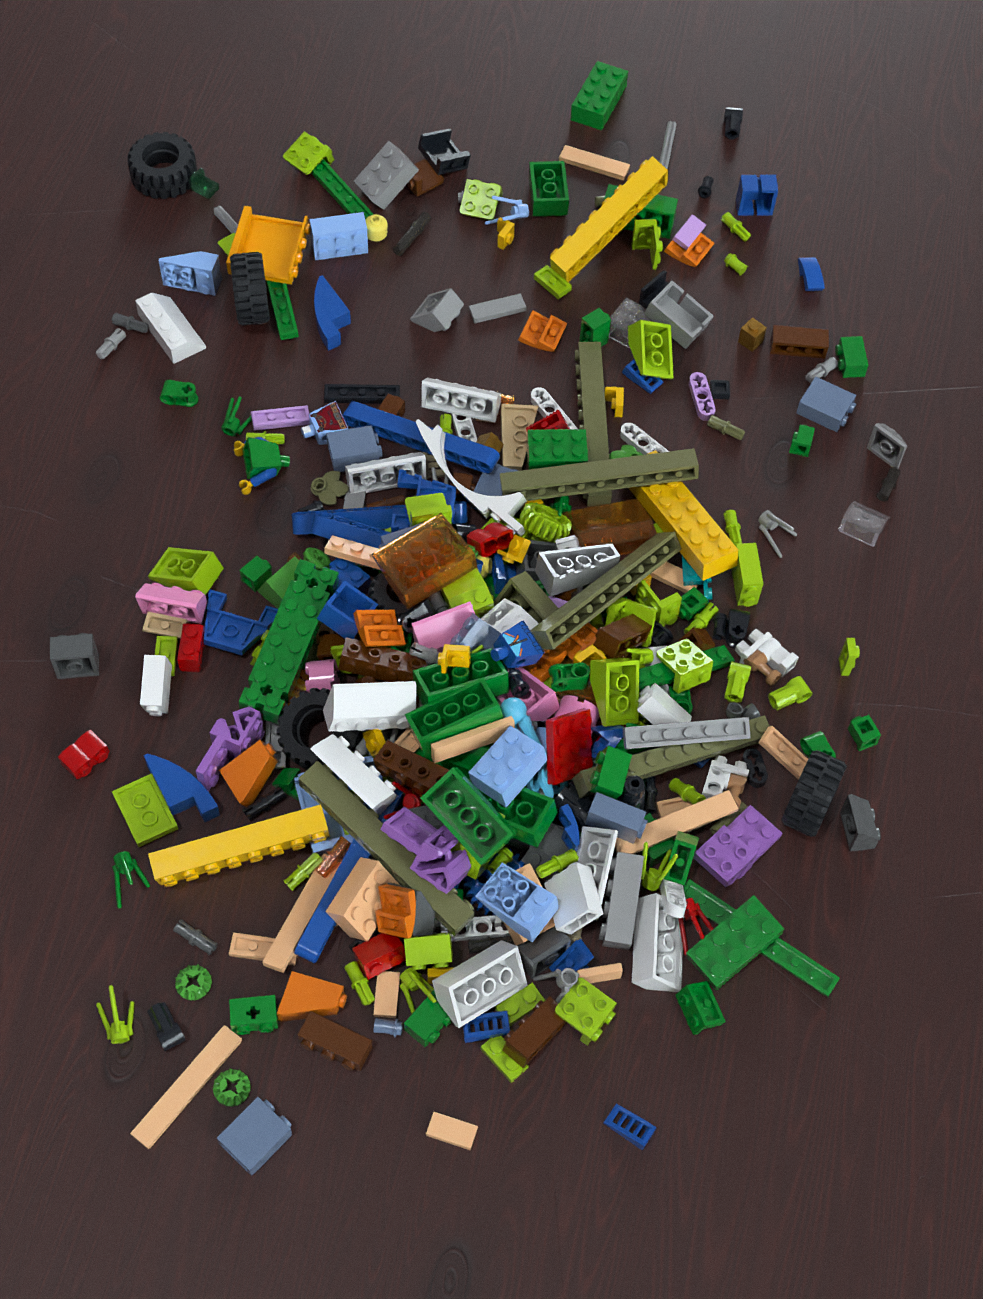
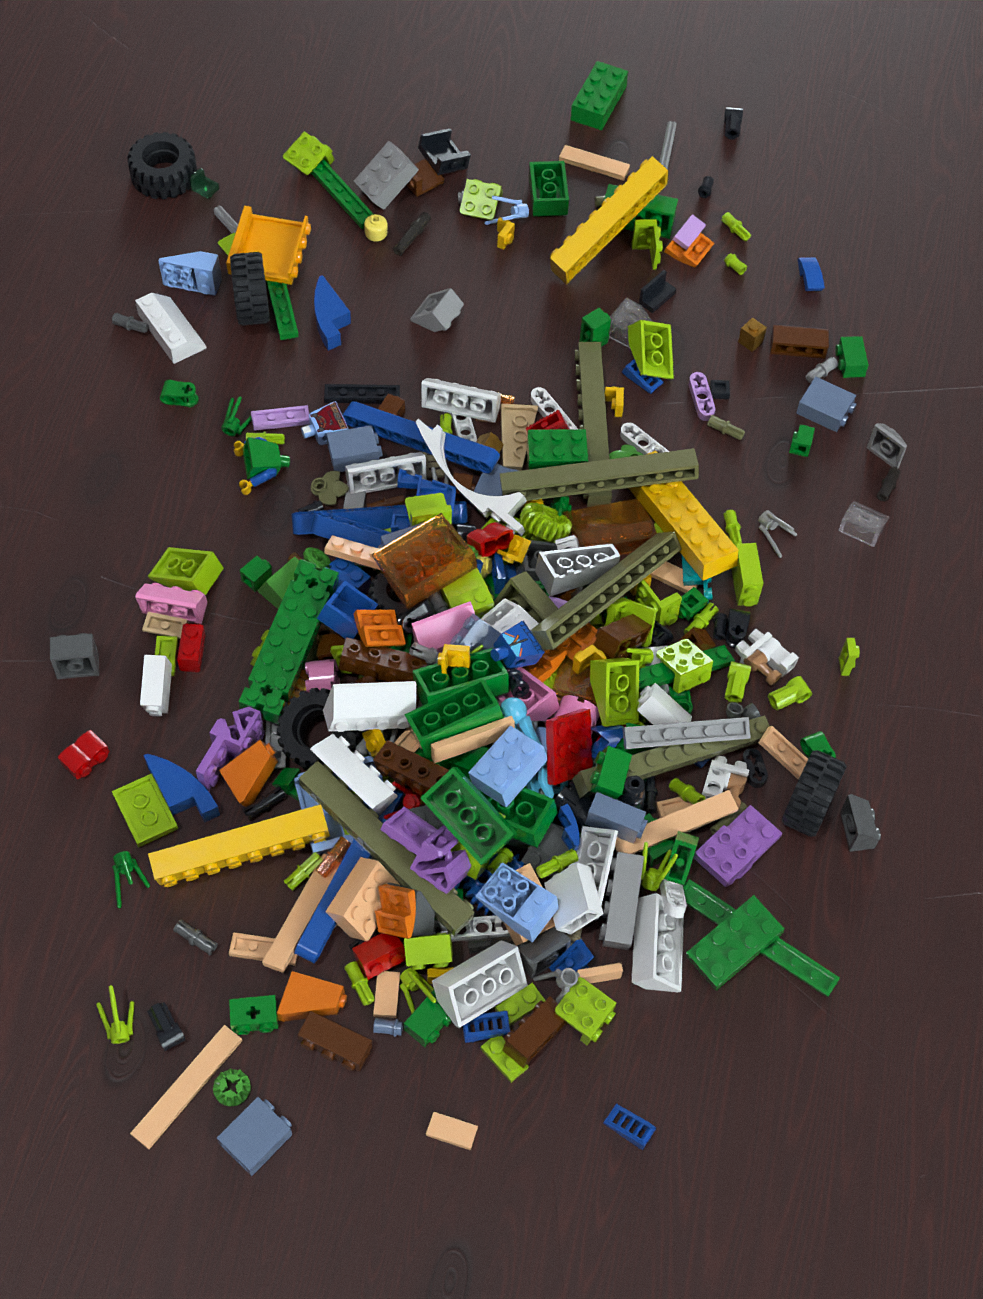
light grey axle [96,328,126,359] -> none
bright green gear [175,964,212,1000] -> none
blue wing [203,589,278,655] -> none
light blue brick [310,212,368,260] -> none
light grey tile [469,293,526,324] -> none
orange slope [518,310,567,352] -> none
lime plate [534,265,572,300] -> none
green piece [548,662,590,692] -> none
light grey piece [644,281,714,349] -> none
green bracket [676,981,726,1035] -> none
red plant [678,898,714,956] -> none
blue piece [736,175,778,216] -> none
green brick [848,715,881,751] -> none

